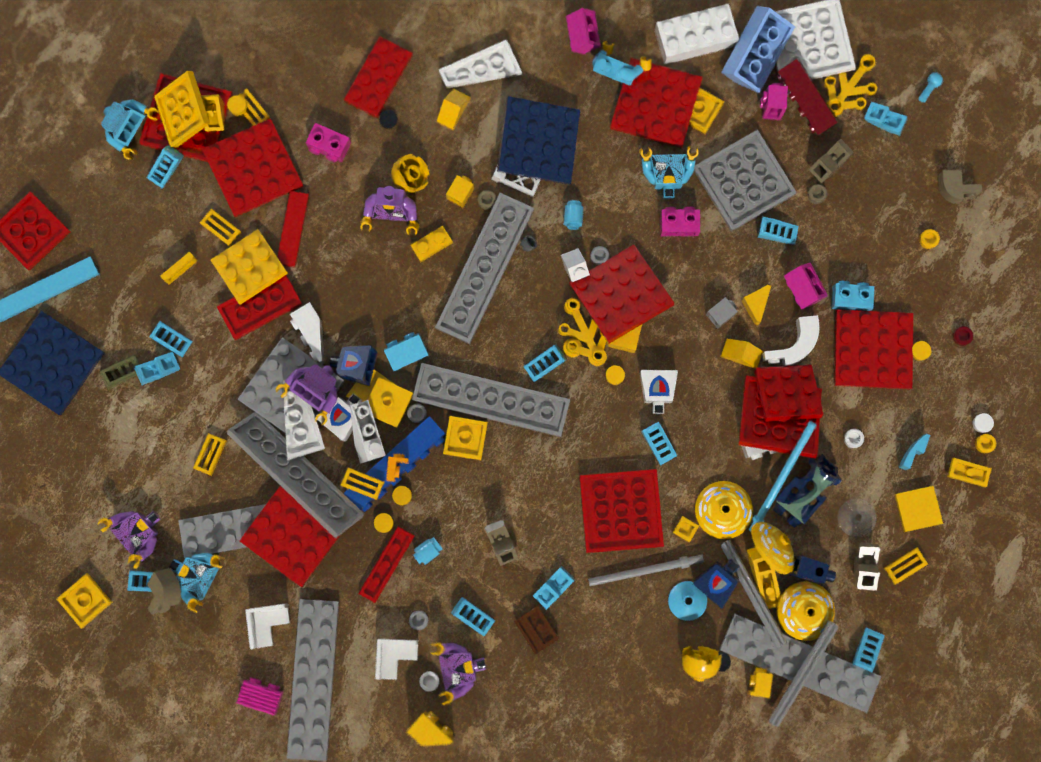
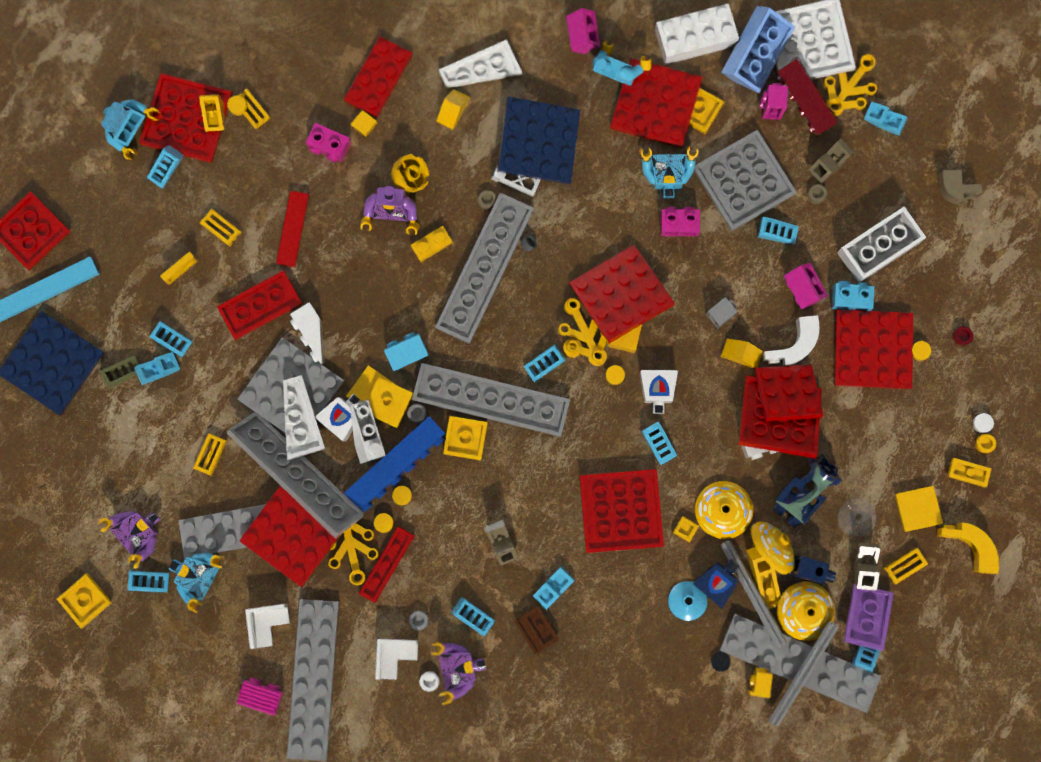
dark tan brick [147,568,181,615] -> none
yellow plate [154,71,210,148] -> none
red plate [202,118,303,217] -> none
yellow plate [211,229,288,305] -> none
medium lavender torso [276,365,337,425] -> none
dark blue torso [330,345,378,386] -> none
yellow tile [341,468,385,500] -> none
black piece [379,110,398,129] -> none
light orange bracket [386,454,409,482] -> none
yellow slope [407,711,455,746] -> none
medium azure brick [413,537,443,565] -> none
yellow brick [446,175,474,208] -> none
white brick [561,248,589,282] -> none
medium azure brick [564,200,584,230] -> none
light grey bar [588,555,704,586] -> none
light grey tile [590,246,609,266] -> none
yellow cylinder [682,646,722,682] -> none
yellow slope [742,285,771,325] -> none
medium azure bar [749,421,816,532] -> none
white tile [844,429,864,448] -> none
medium azure slope [899,434,930,470] -> none
medium azure bar [919,73,943,102] -> none
yellow tile [919,229,940,249] -> none
none -> yellow plant [329,523,379,585]
none -> yellow tile [351,110,377,137]
none -> white brick [837,207,926,283]
none -> medium lavender plate [843,584,893,651]
none -> yellow arch [937,522,999,574]

